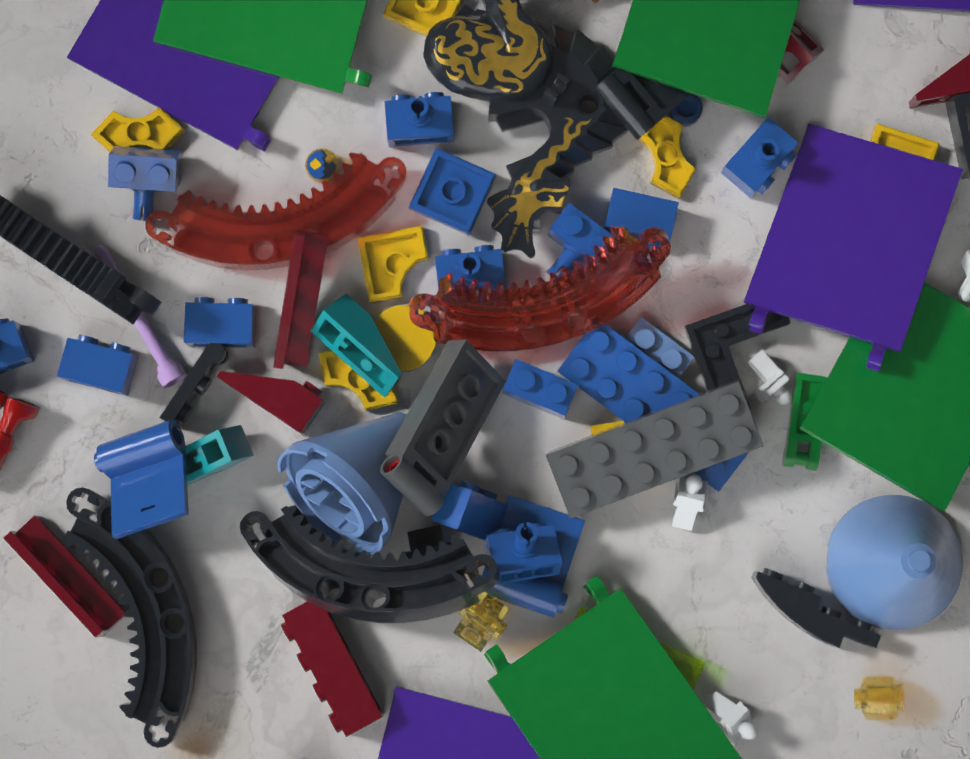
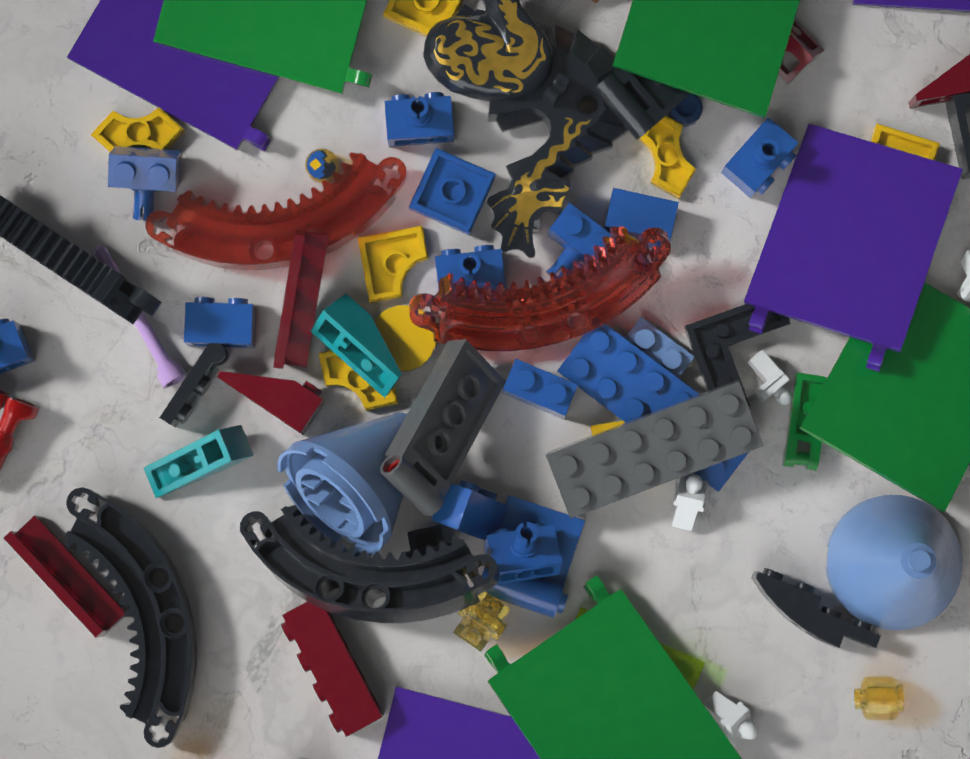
blue brick [57,334,138,396] -> none
blue door [94,419,189,540] -> none

